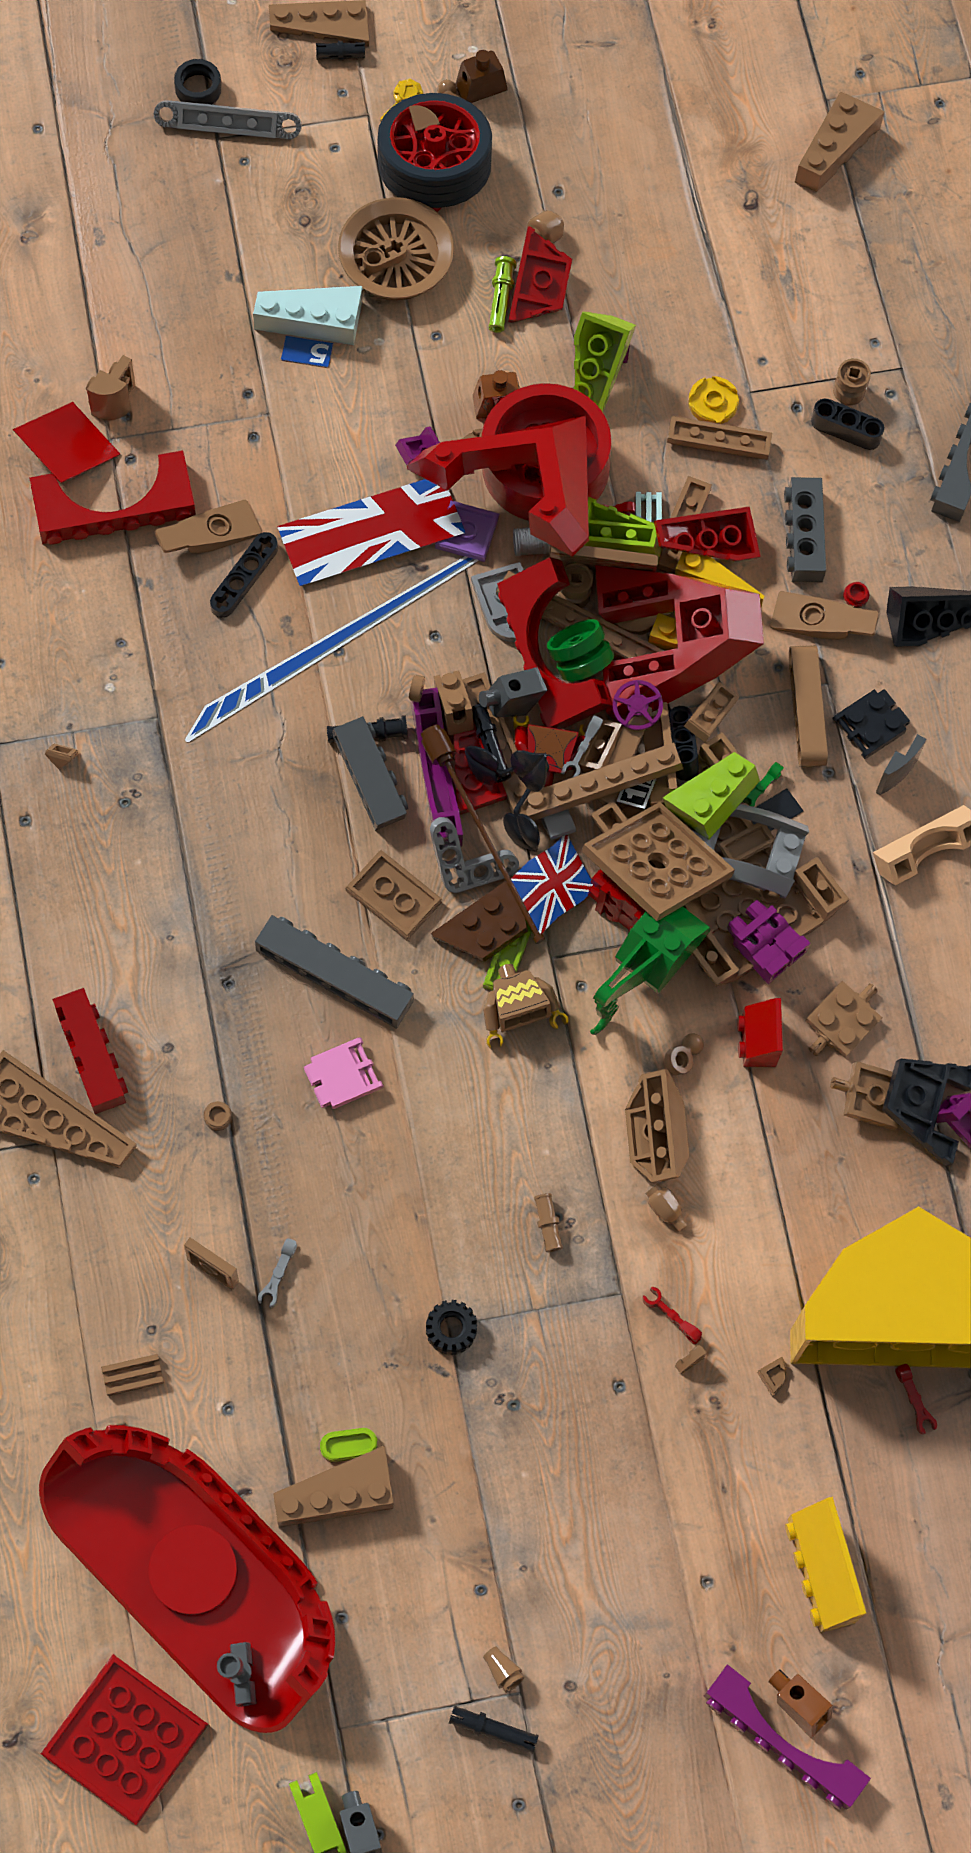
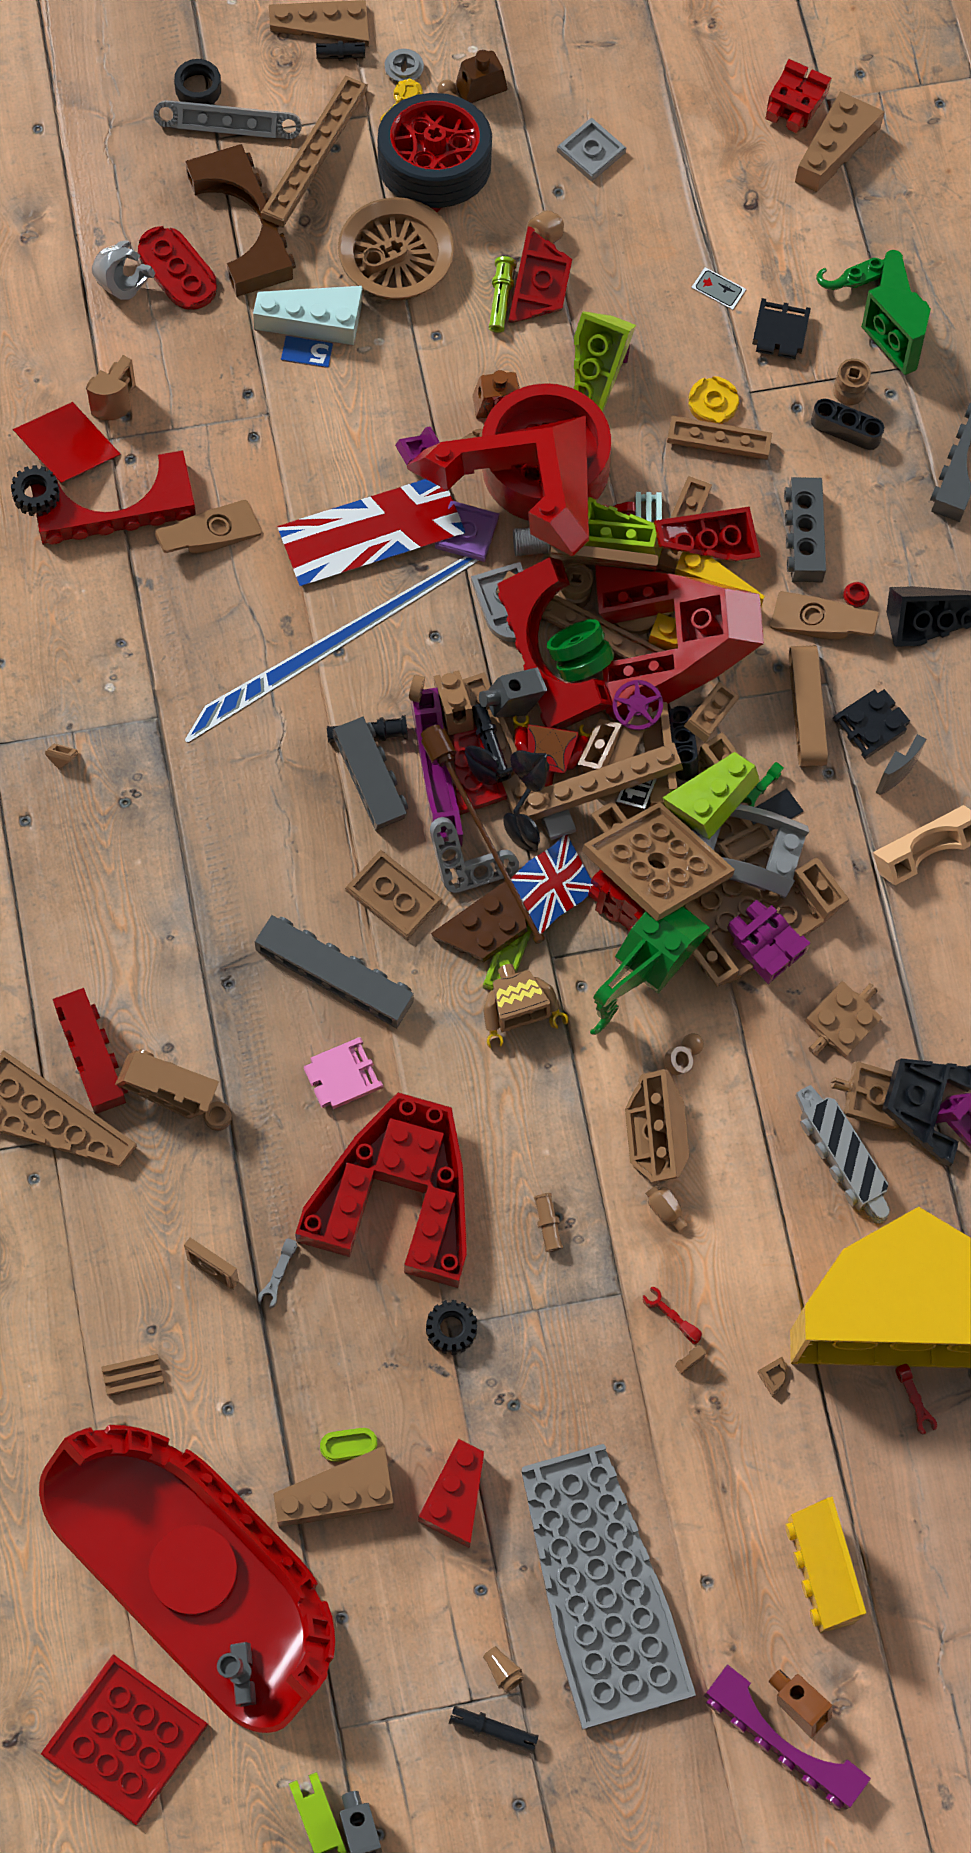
black beam [210,532,278,618] -> none
medium nougat tile [409,105,440,132] -> none
light grey piece [562,716,603,777] -> none
red slope [737,998,783,1067] -> none
none -> black tyre [11,465,60,516]
none -> light grey piece [92,241,155,300]
none -> medium nougat wedge [115,1049,219,1119]
none -> red tile [138,226,217,310]
none -> reddish brown arch [185,144,296,297]
none -> medium nougat tile [261,76,368,227]
none -> red piece [295,1092,467,1288]
none -> light grey gear [385,49,424,82]
none -> red wedge [418,1438,484,1549]
none -> light grey wing [521,1444,696,1730]
none -> light grey tile [557,118,627,182]
none -> sticker [691,267,746,309]
none -> black plate [752,298,811,360]
none -> red hips [765,59,832,133]
none -> light grey hinge [795,1085,890,1224]
none -> green slope [816,250,931,375]

